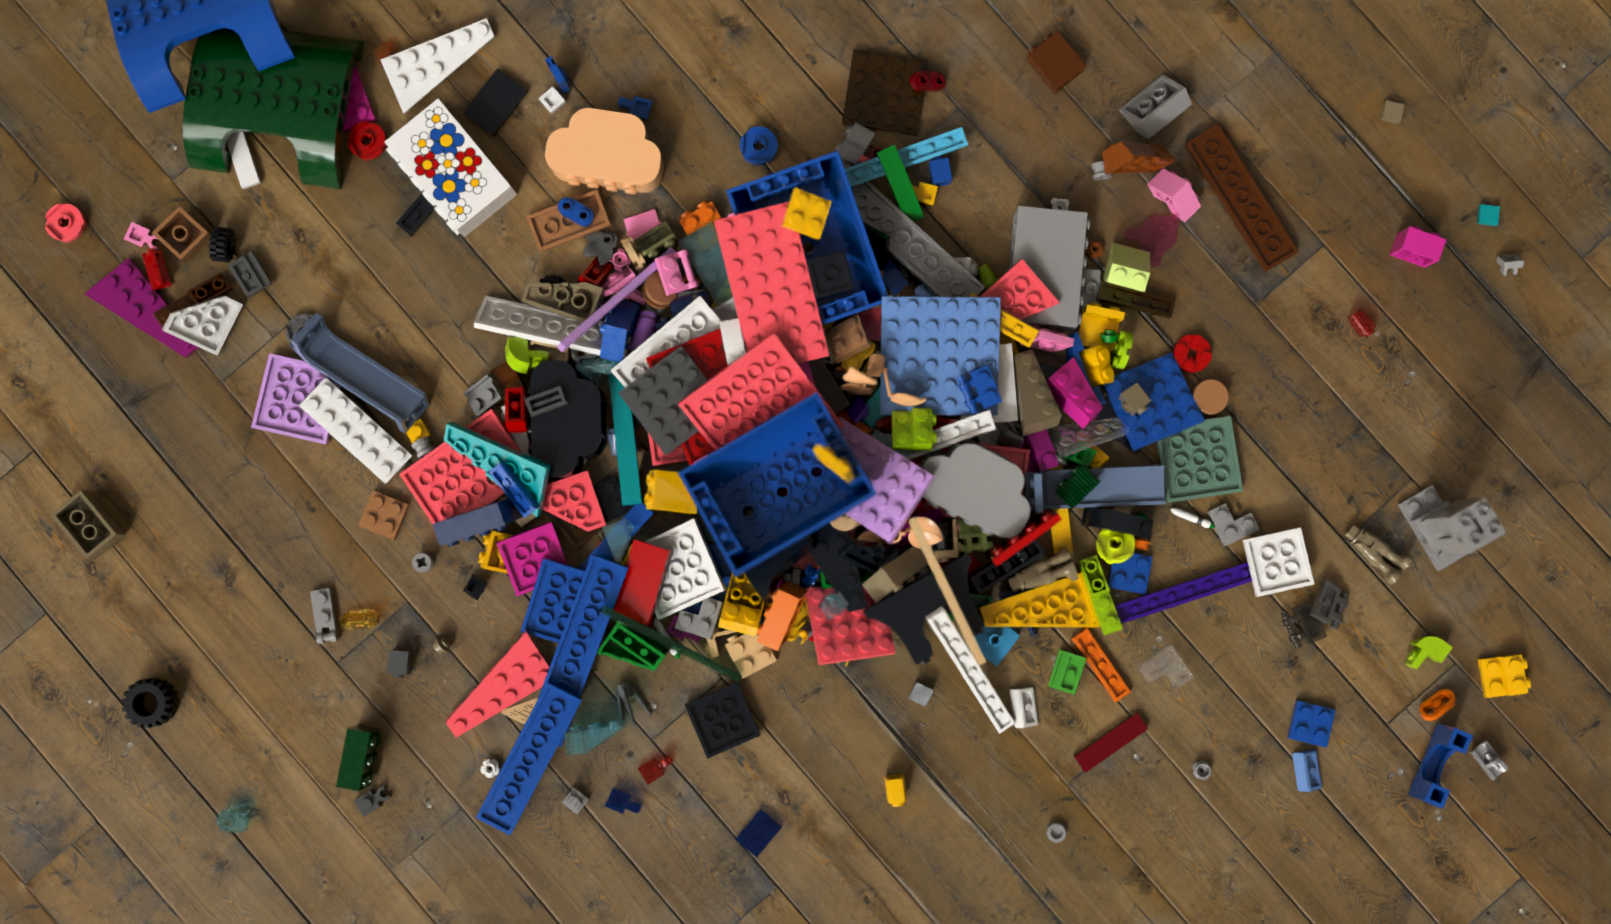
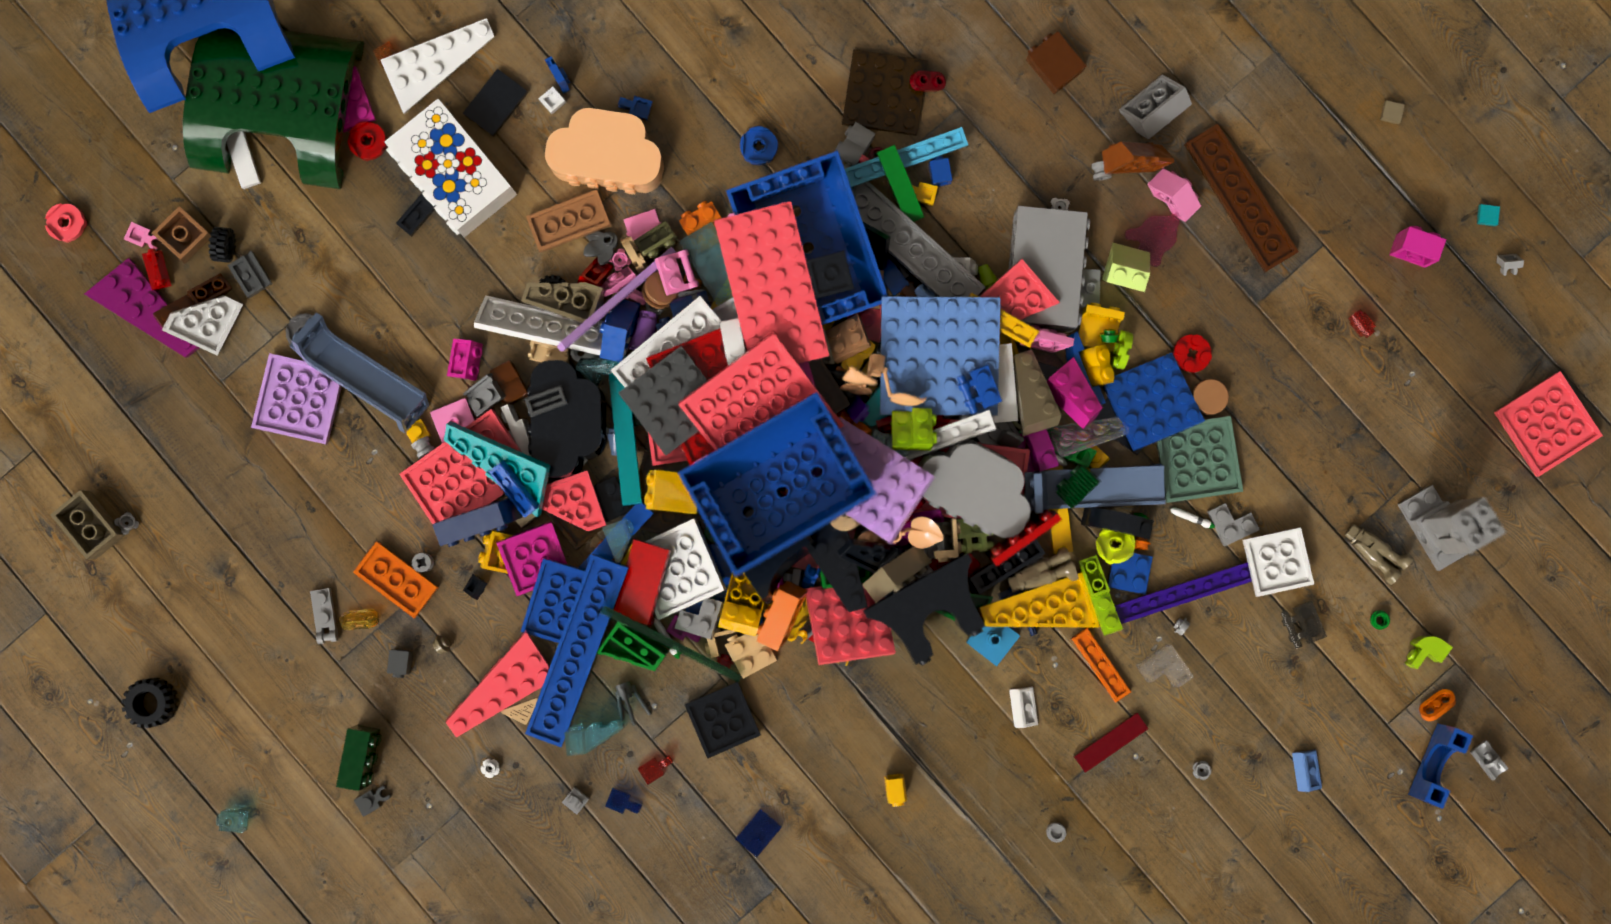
white plate [299,378,412,484] -> none
medium nougat plate [358,490,410,540] -> none
blue plate [476,681,582,835] -> none
lime brick [505,337,548,374] -> none
red brick [505,387,527,433] -> none
blue plate [558,197,594,227] -> none
yellow plate [781,188,832,240] -> none
yellow plate [813,444,854,484] -> none
clear light blue brick [818,592,849,621] -> none
tan tile [908,517,986,665] -> none
slope [908,681,934,707] -> none
white tile [925,606,1015,734] -> none
bright green plate [1048,650,1087,695] -> none
dark orange plate [1085,240,1104,258] -> none
dark brown plate [1096,280,1175,319] -> none
dark tan brick [1119,383,1151,416] -> none
blue plate [1287,700,1335,748] -> none
flat silver plate [1310,580,1349,630] -> none
yellow plate [1478,654,1531,698] -> none
none -> light grey plate [114,512,139,535]
none -> orange plate [353,541,439,618]
none -> bright pink plate [430,398,475,443]
none -> dark pink bracket [447,339,483,381]
none -> dark red plate [715,654,734,670]
none -> light grey plate [1173,618,1191,636]
none -> green plate [1370,610,1390,630]
none -> coral plate [1494,371,1603,477]

